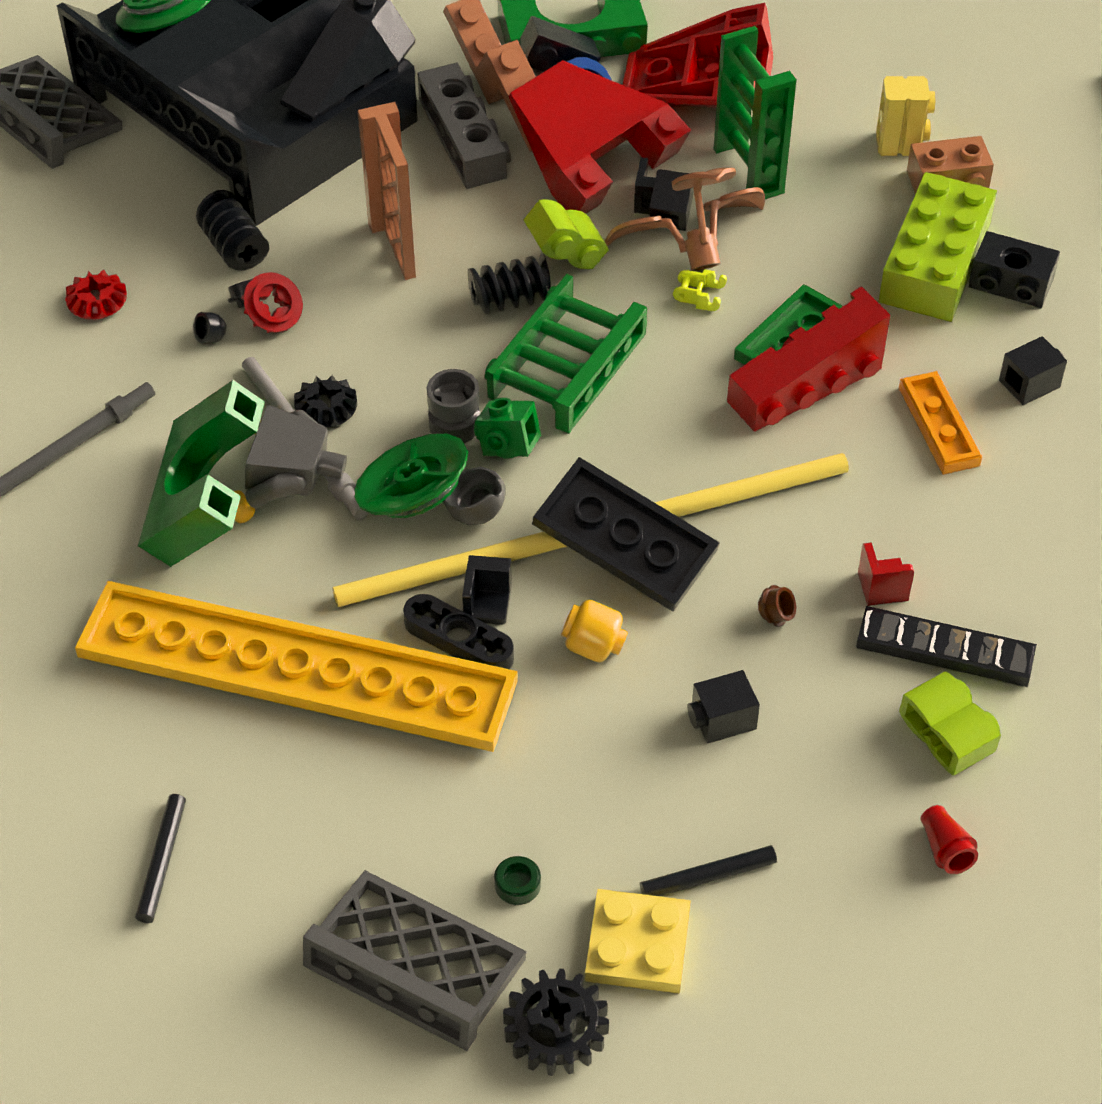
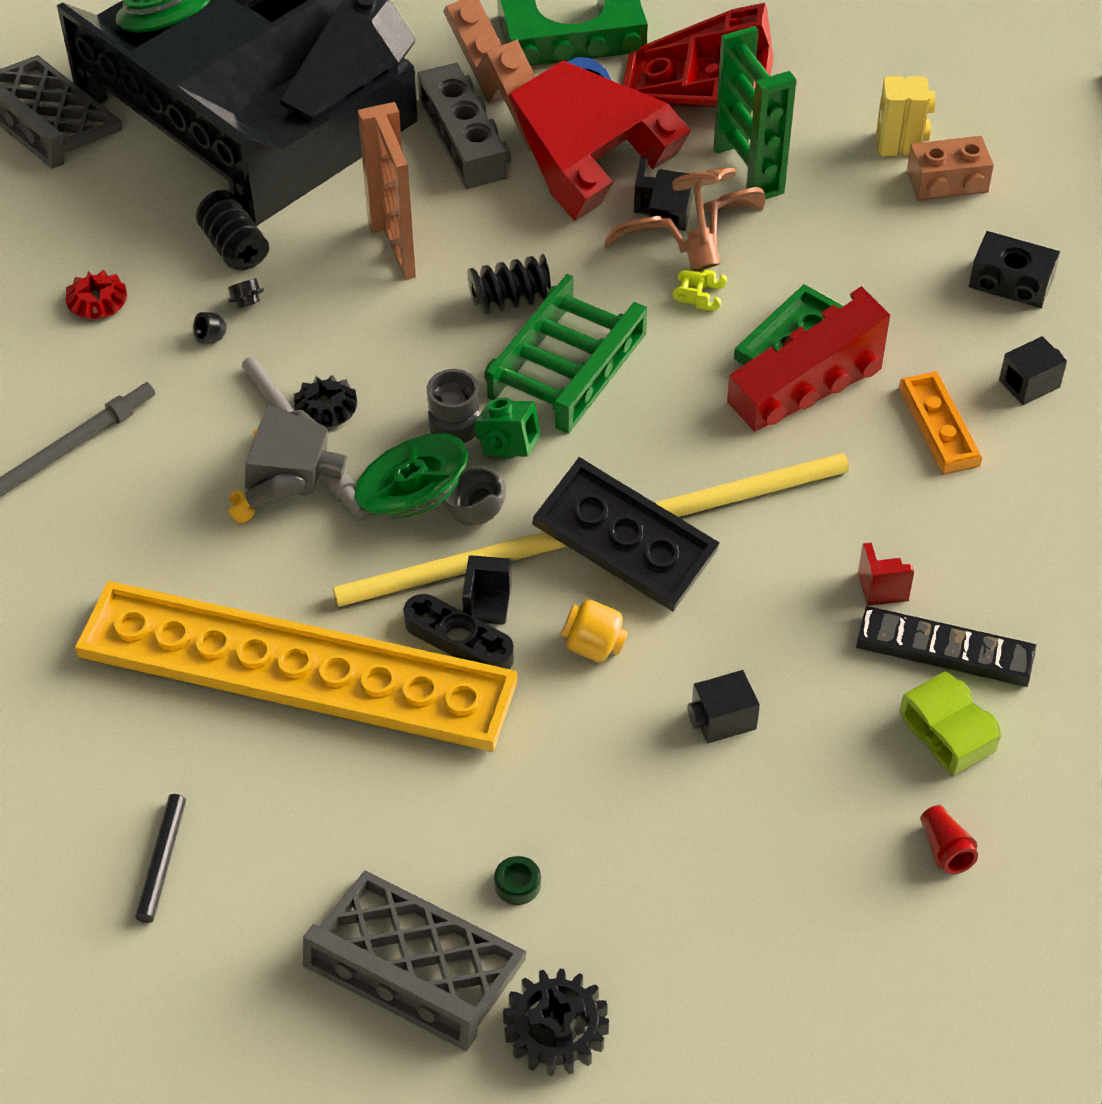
green arch [138,380,265,567] -> none
red gear [241,272,303,333] -> none
black brick [519,16,601,72] -> none
lime brick [523,199,609,269] -> none
light yellow plate [585,889,691,994] -> none
black bar [640,845,777,896] -> none
reddish brown plate [758,585,797,627] -> none
lime brick [878,172,997,322] -> none

